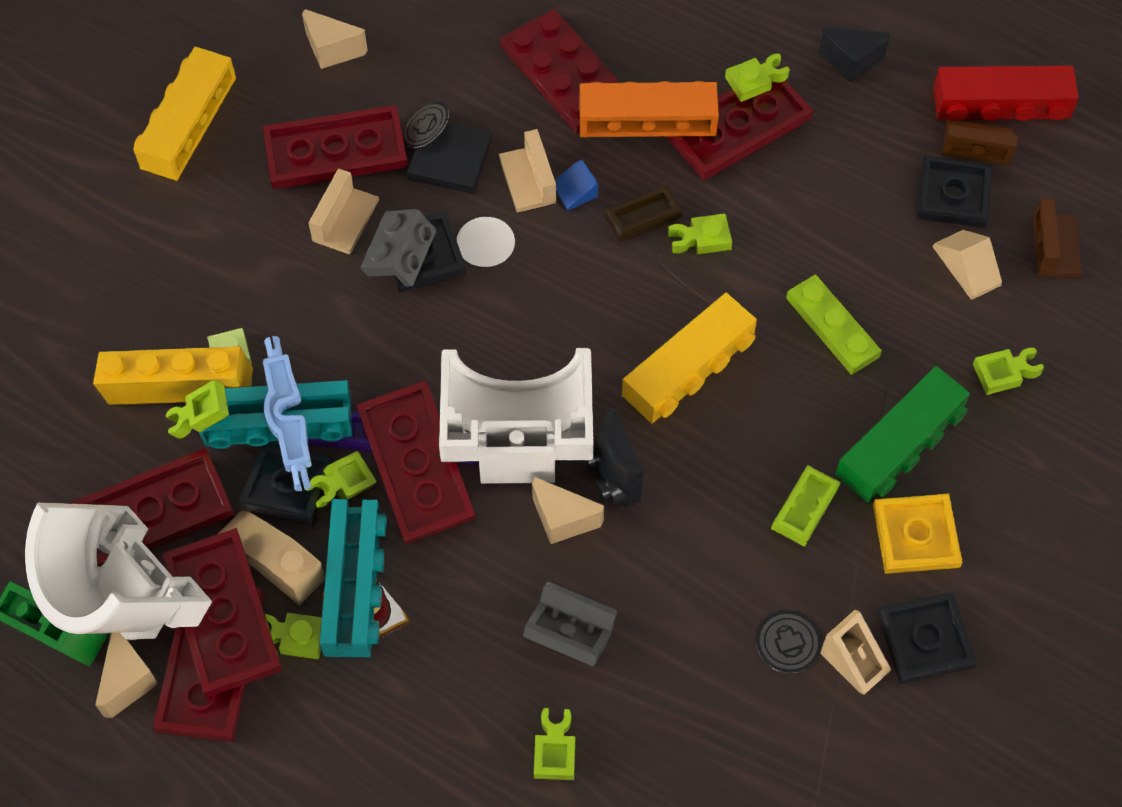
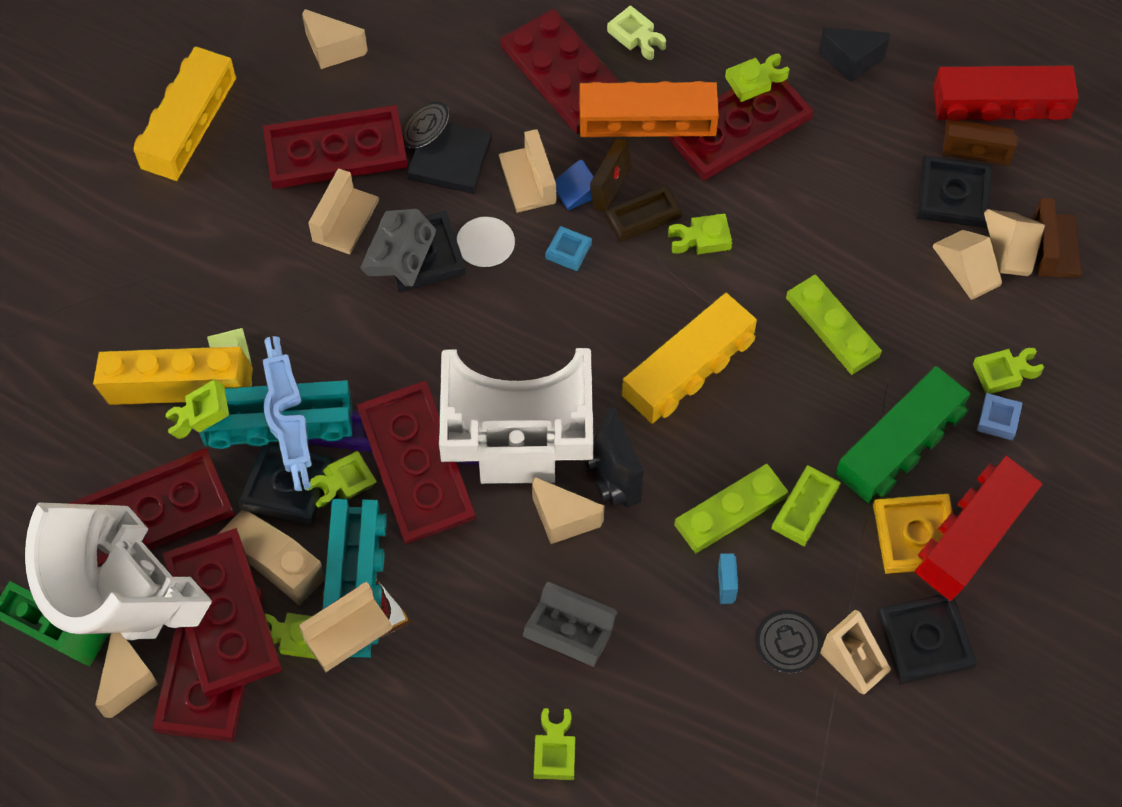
none -> tan panel [299,582,392,672]
none -> dark azure tile [545,226,592,271]
none -> dark brown tile [590,139,632,211]
none -> yellowish green plate [607,5,666,60]
none -> lime plate [674,464,789,554]
none -> dark azure tile [718,554,738,604]
none -> red brick [914,456,1043,601]
none -> medium blue plate [976,393,1023,441]
none -> tan slope [984,209,1045,276]

